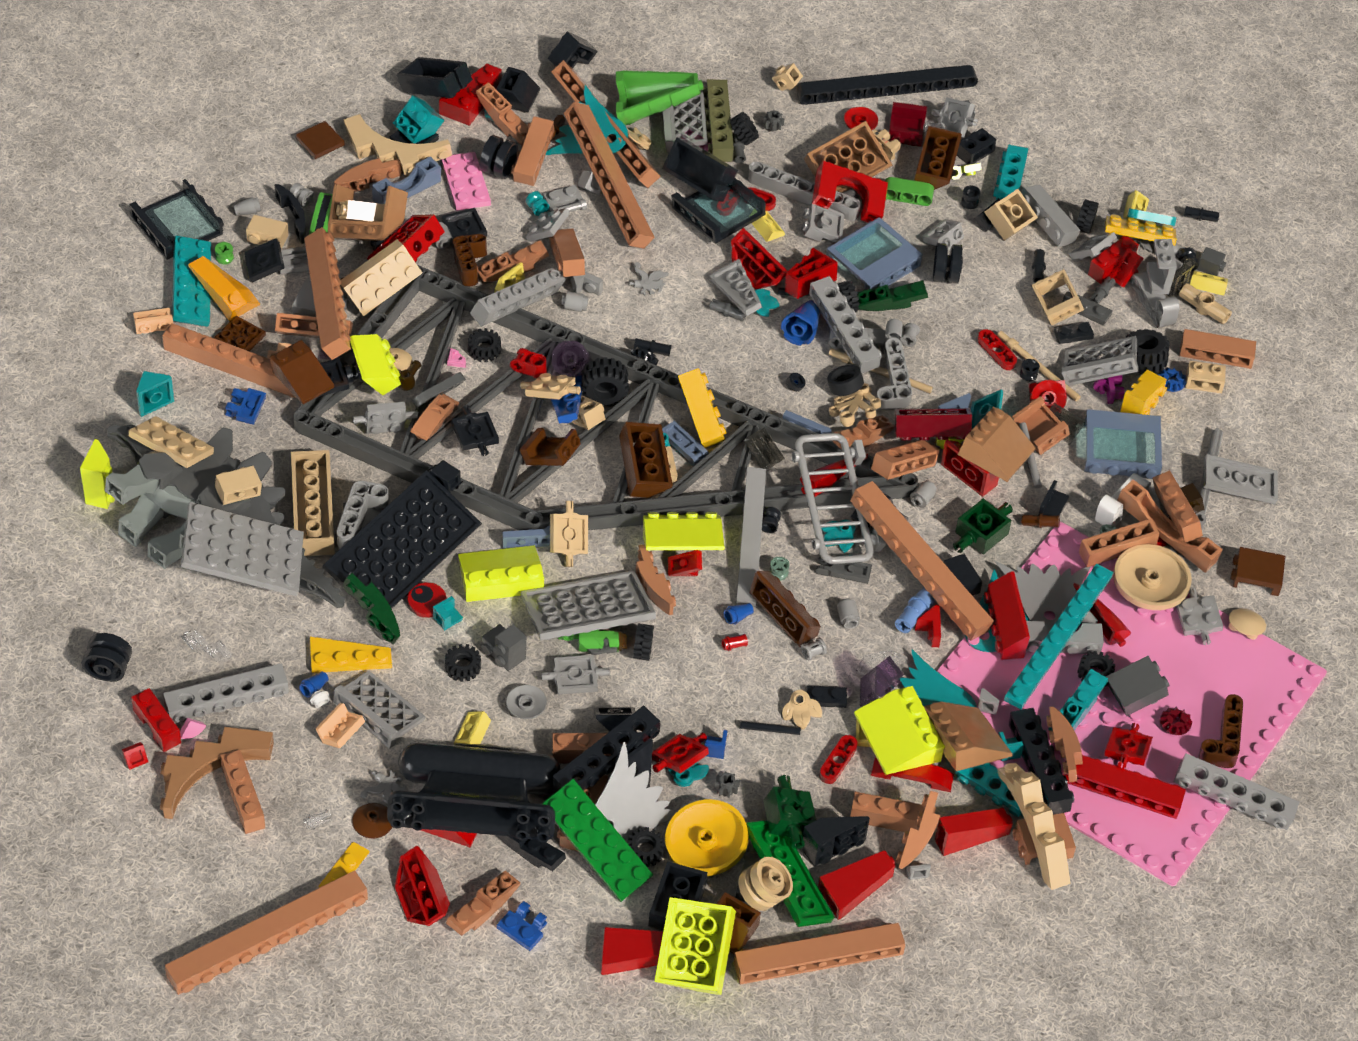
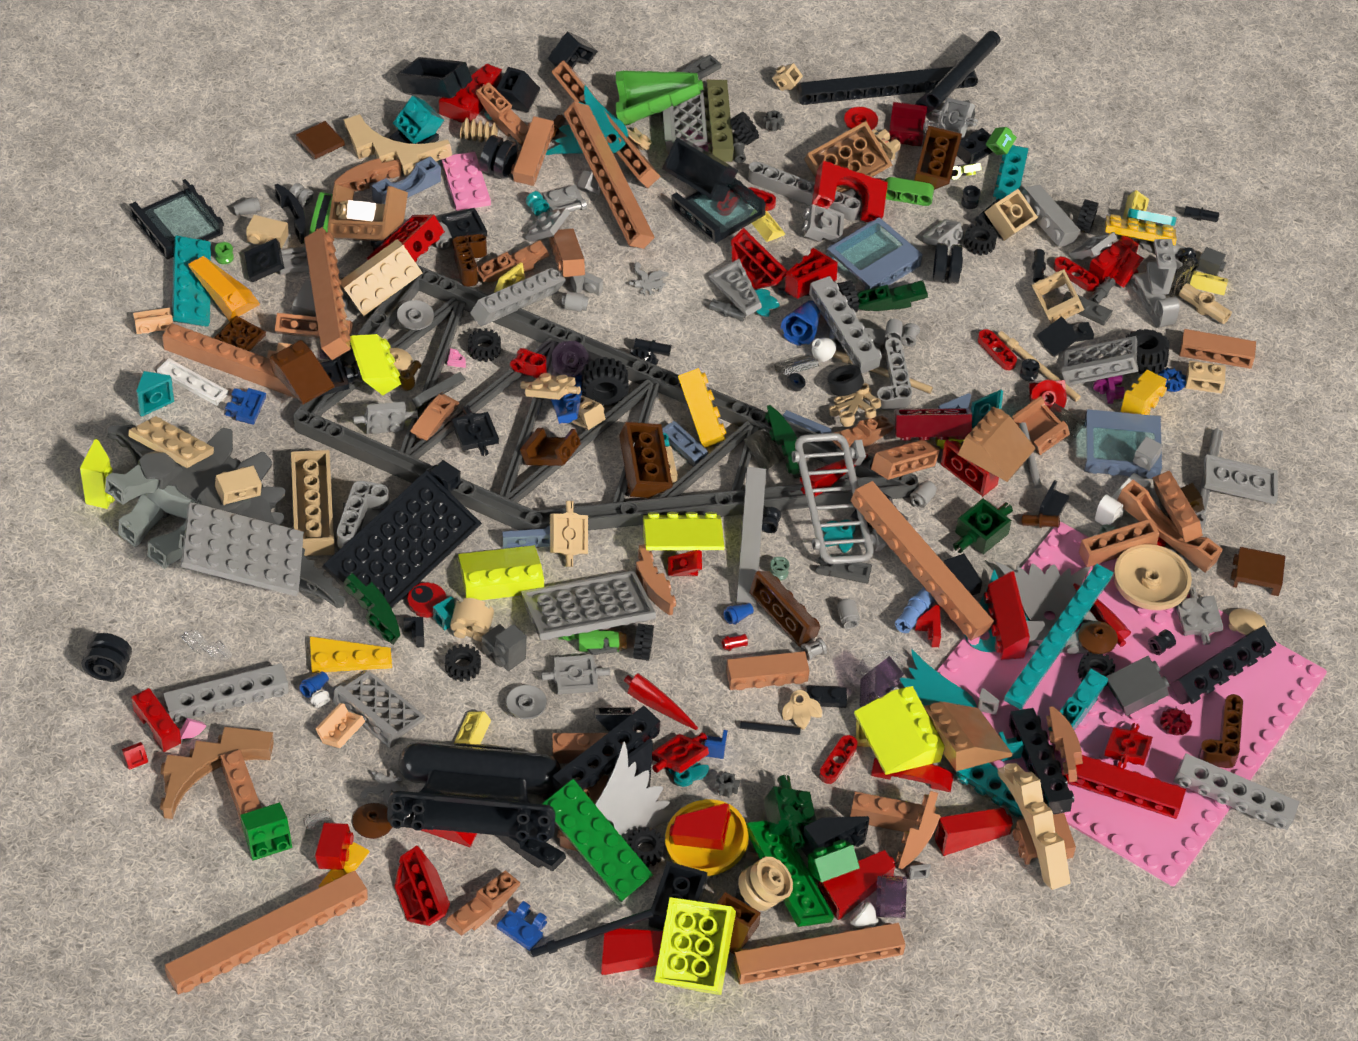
none -> white tile [157,358,228,406]
none -> green slope [240,802,293,861]
none -> red brick [315,823,354,870]
none -> light grey dish [397,300,434,330]
none -> black bracket [403,616,425,648]
none -> tan brick [450,598,494,642]
none -> tan piece [460,117,498,142]
none -> black bar [530,909,654,958]
none -> red piece [624,673,698,730]
none -> red slope [670,803,731,850]
none -> dark grey hinge [681,55,722,80]
none -> nougat brick [726,651,810,690]
none -> dark green slope [765,405,802,479]
none -> clear smoke plate [774,355,819,376]
none -> slope [807,840,860,882]
none -> white brick [812,338,836,362]
none -> white brick [850,901,879,928]
none -> clear purple brick [876,875,907,919]
none -> black piece [915,31,1001,114]
none -> black tyre [964,223,997,256]
none -> bright green brick [986,127,1017,155]
none -> black piece [1037,316,1080,357]
none -> red beam [1053,256,1099,292]
none -> reddish brown dish [1078,621,1118,654]
none -> light grey brick [1133,436,1163,471]
none -> black wheel [1148,629,1176,655]
none -> black brick [1170,625,1276,705]

